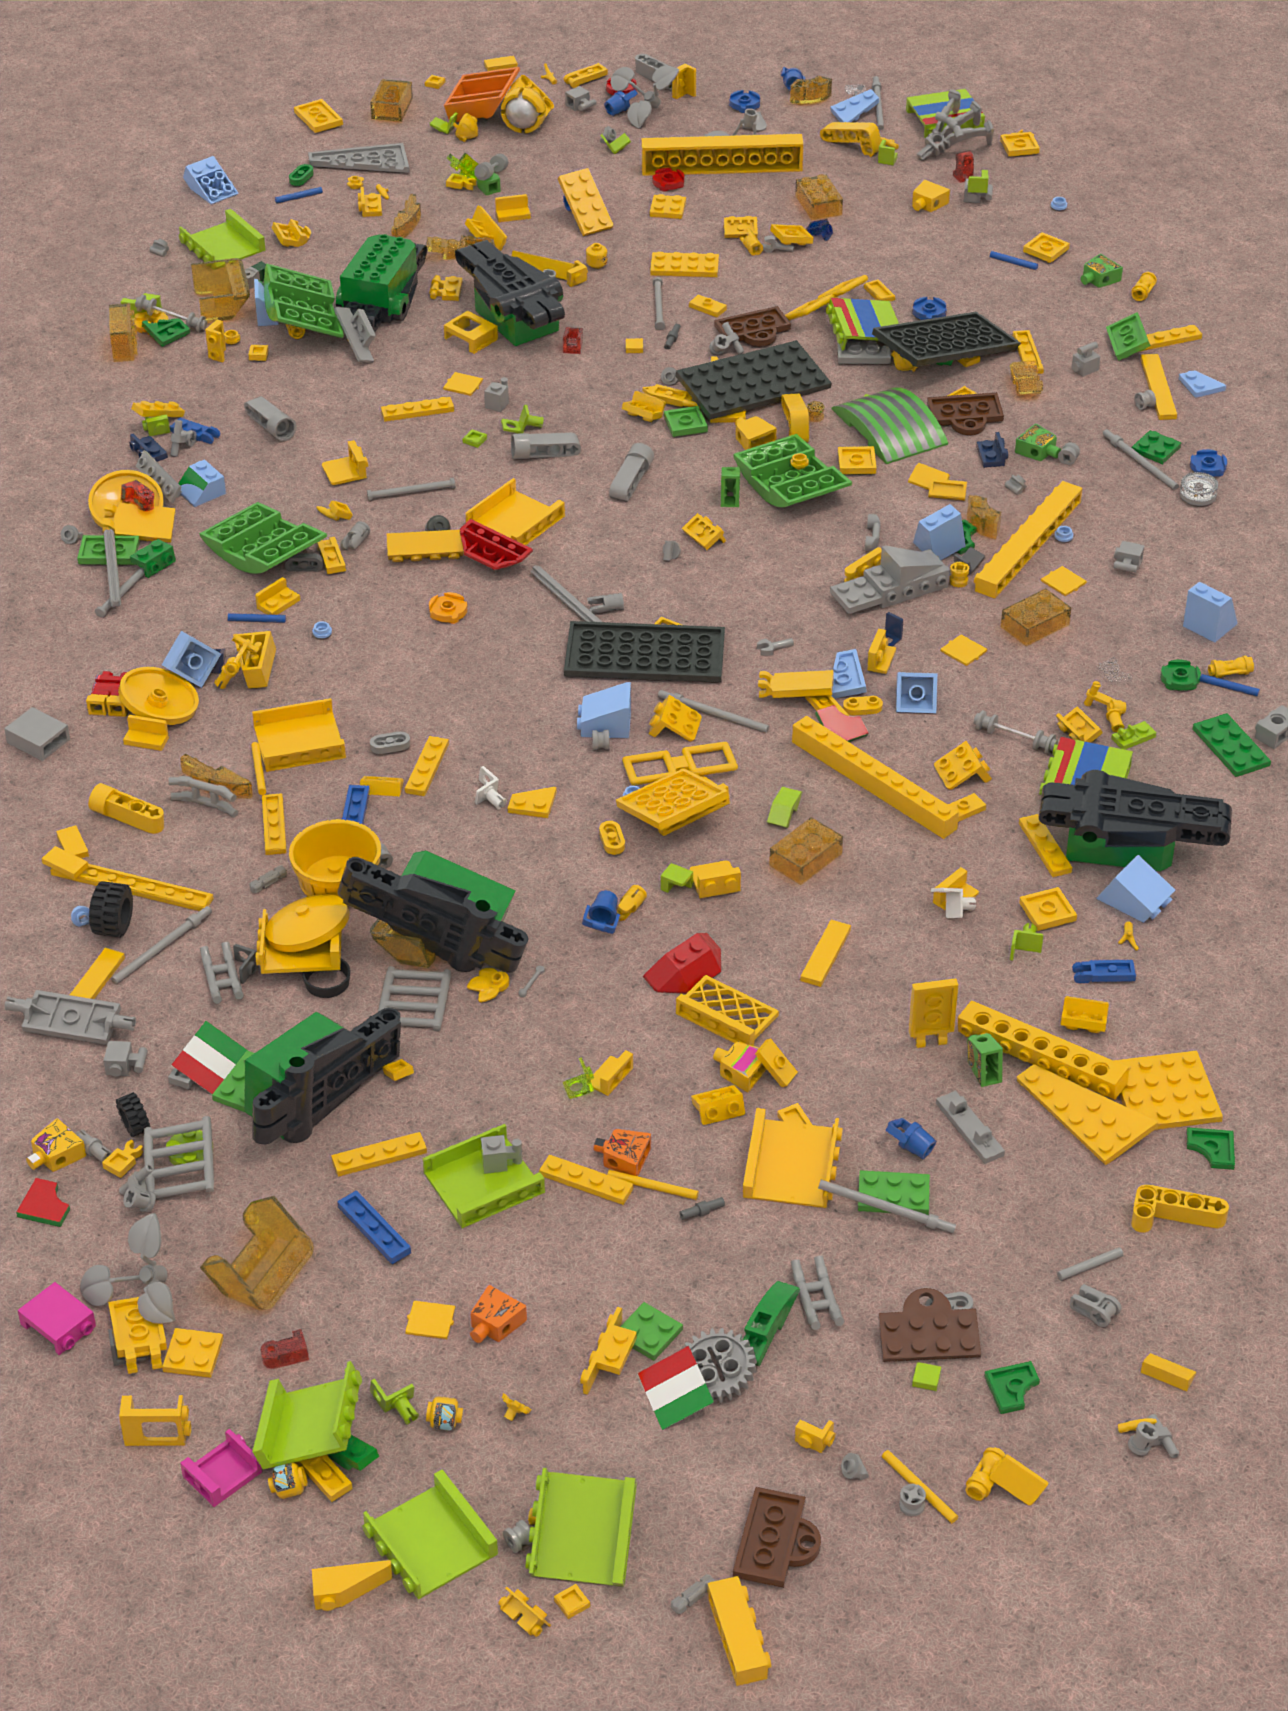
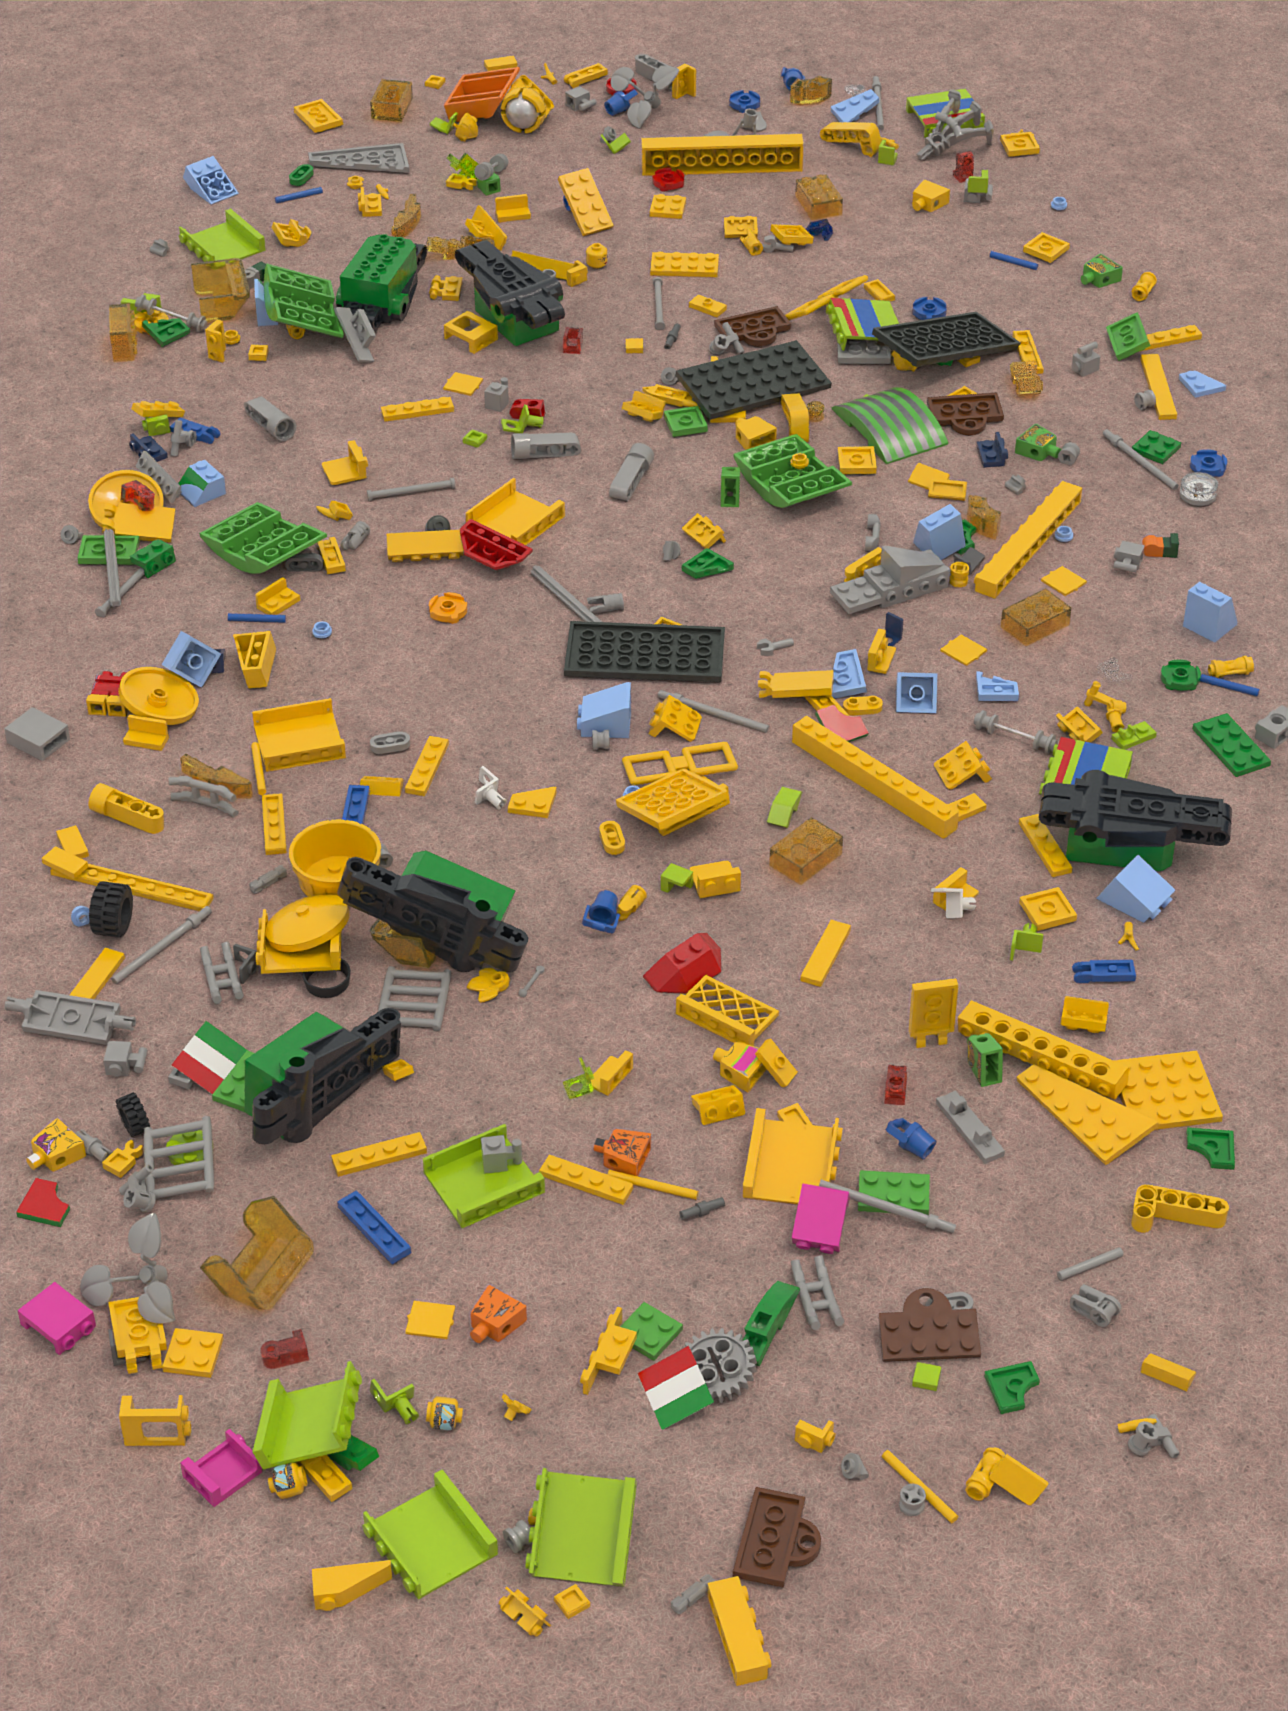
yellow pin [214,634,259,689] -> none
none -> red leg [509,399,546,419]
none -> green wing [682,548,734,579]
none -> dark pink panel [792,1183,850,1254]
none -> clear red leg [884,1064,907,1105]
none -> light blue wing [976,671,1019,701]
none -> leg [1142,533,1179,558]

